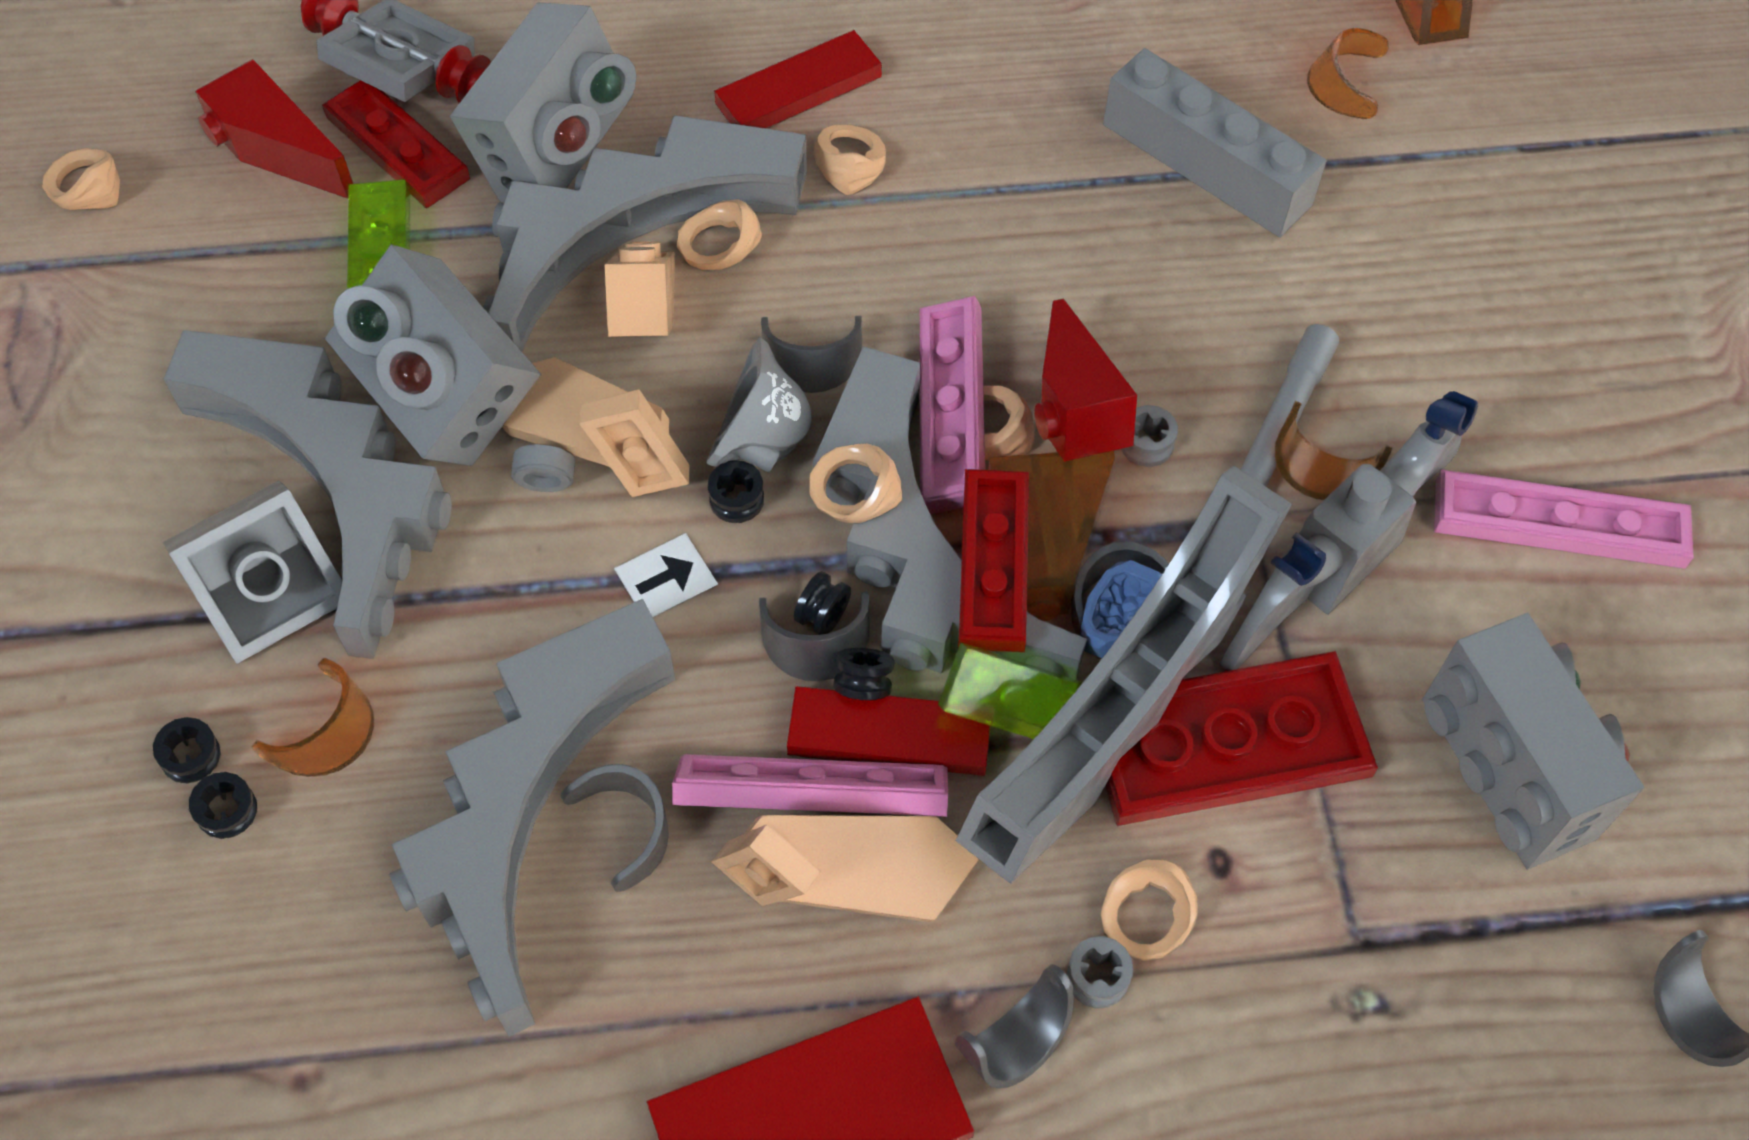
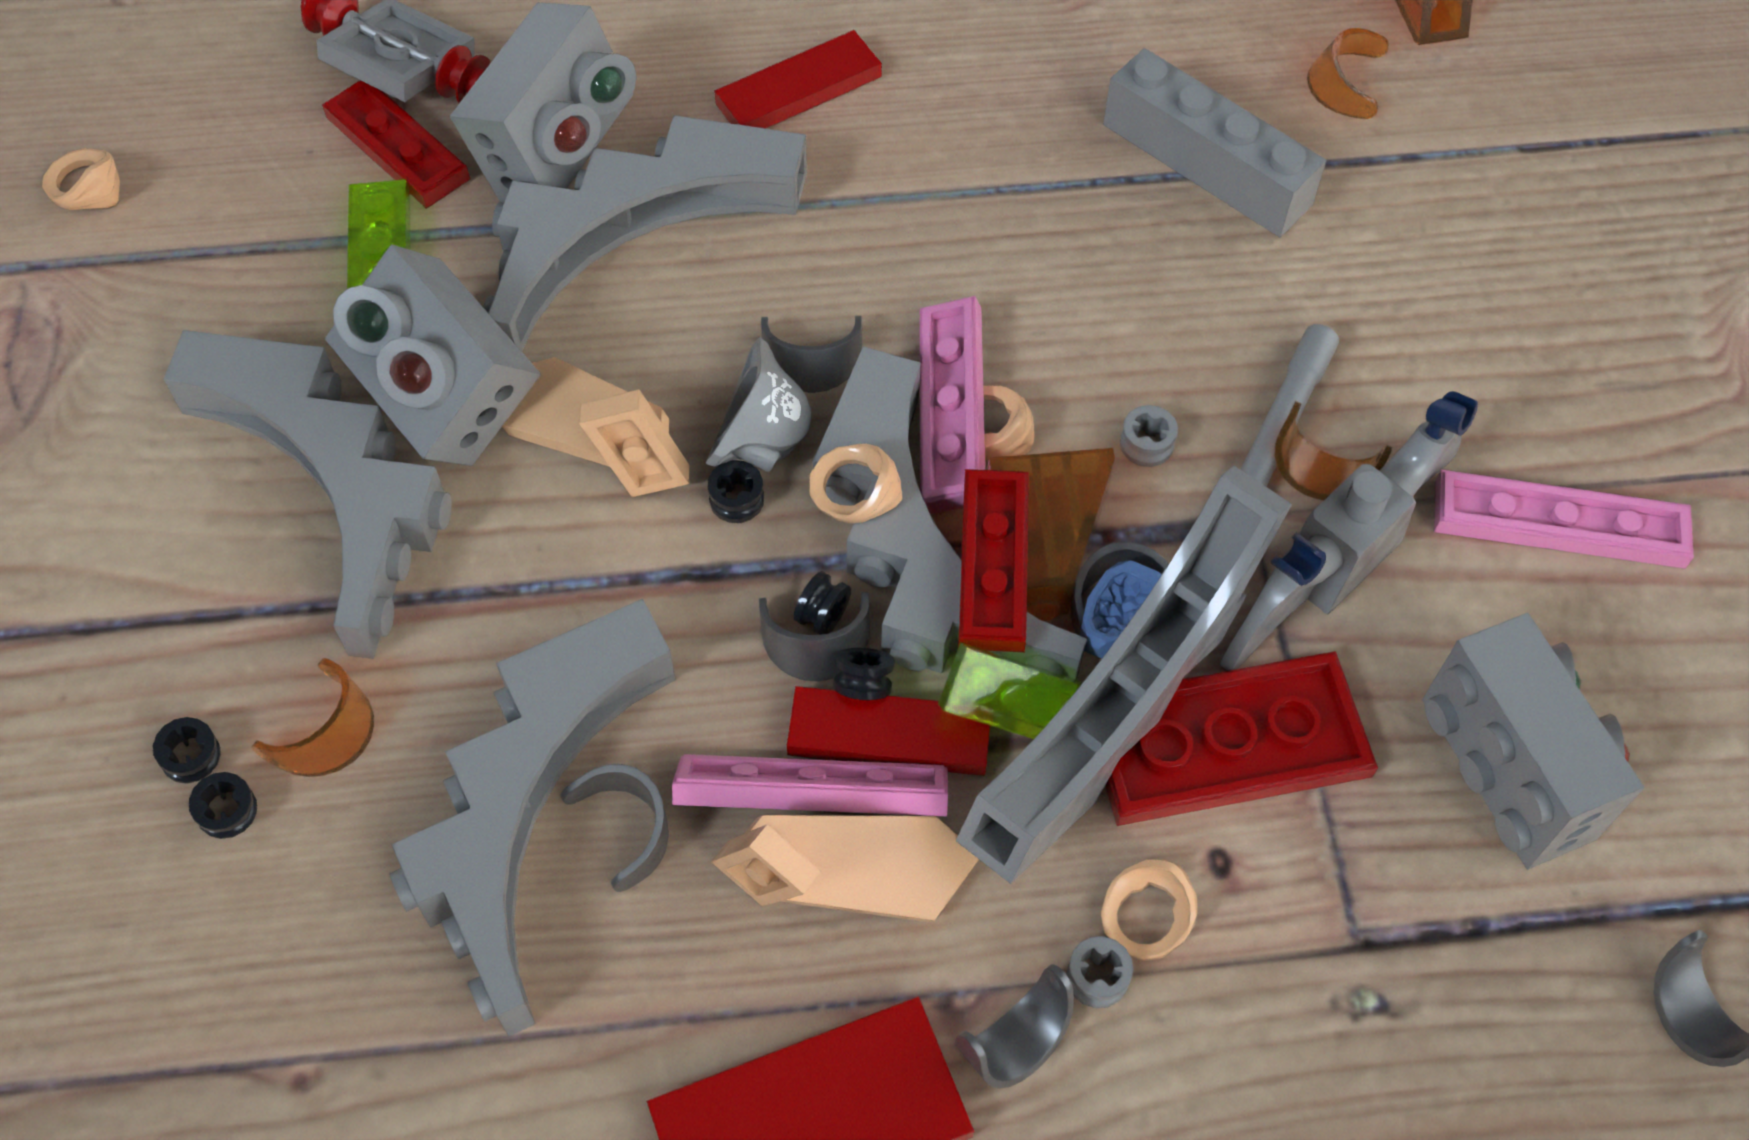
light grey slope [163,480,342,664] -> none
red slope [195,59,357,199] -> none
light grey tile [511,444,575,492] -> none
light nougat slope [604,241,675,337] -> none
white sticker [614,533,718,617] -> none
light nougat piece [677,199,762,270] -> none
light nougat piece [813,125,886,195] -> none
red slope [1034,299,1137,462] -> none

